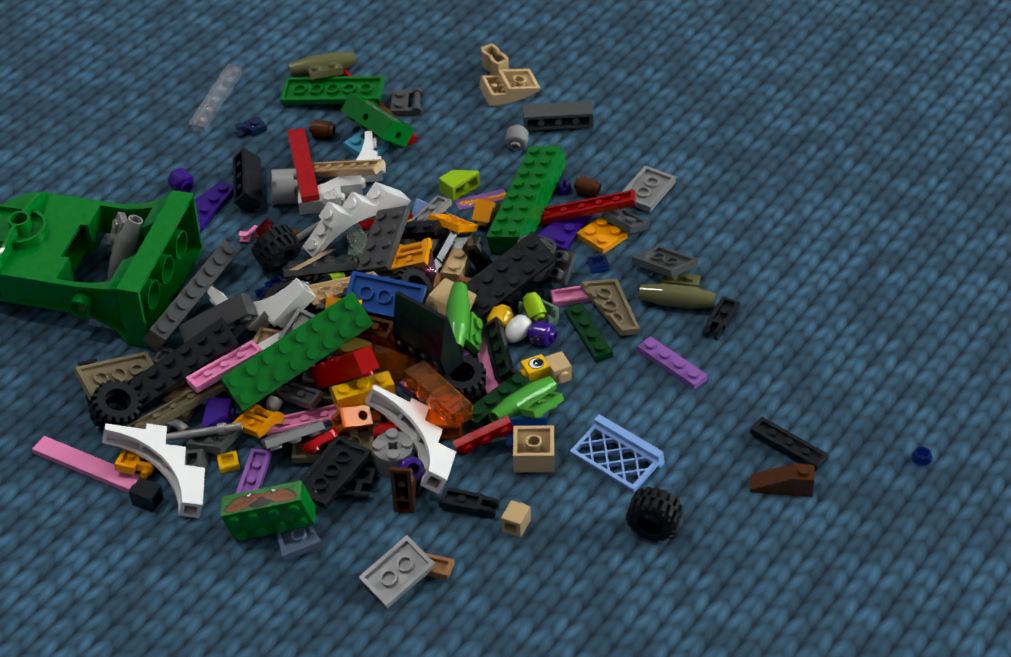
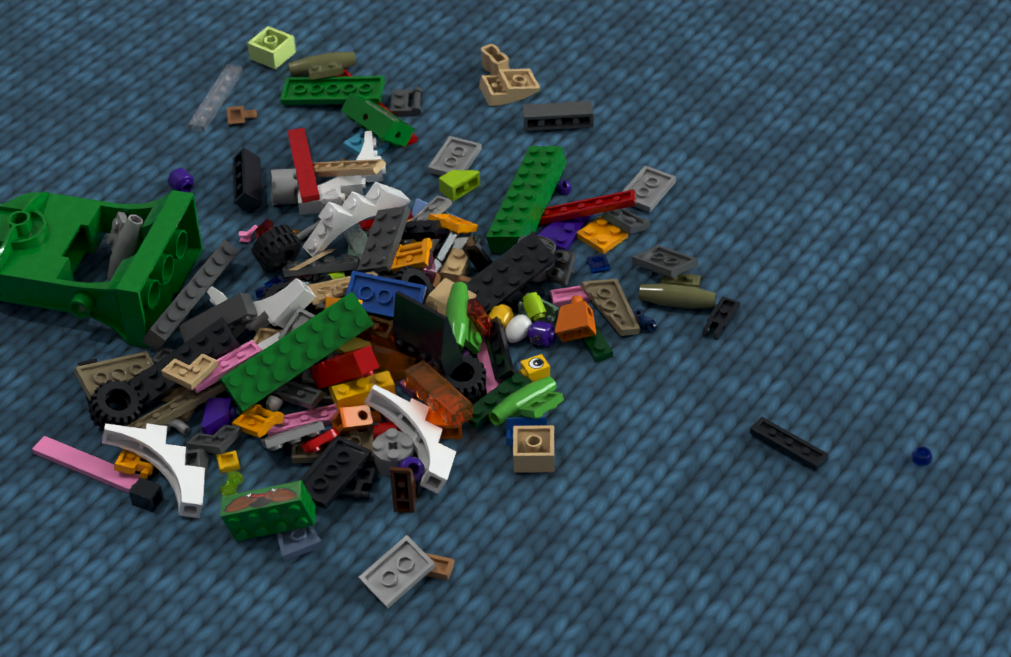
light grey bar [166,422,243,442] -> none
dark purple wing [195,181,234,233] -> none
dark blue plate [235,116,267,138] -> none
medium lavender plate [236,448,272,494] -> none
reddish brown brick [309,119,336,139] -> none
black hinge [439,487,500,519] -> none
red plate [453,415,513,455] -> none
medium lavender sticker [455,189,506,210] -> none
light orange slope [472,198,501,227] -> none
tan brick [501,500,531,538] -> none
light grey head [505,124,529,151] -> none
tan brick [544,351,572,385] -> none
light blue fence [570,414,665,492] -> none
reddish brown brick [574,176,602,197] -> none
black tyre [625,487,683,541] -> none
medium lavender plate [637,336,708,390] -> none
reddish brown slope [750,463,815,497] -> none
none -> tan plate [161,353,218,390]
none -> clear neon green piece [220,471,243,496]
none -> medium nougat plate [227,106,257,125]
none -> yellowish green brick [247,26,296,69]
none -> light grey plate [428,136,482,176]
none -> clear red plate [467,298,493,337]
none -> orange torso [555,295,596,342]
none -> dark blue arm [634,309,657,332]

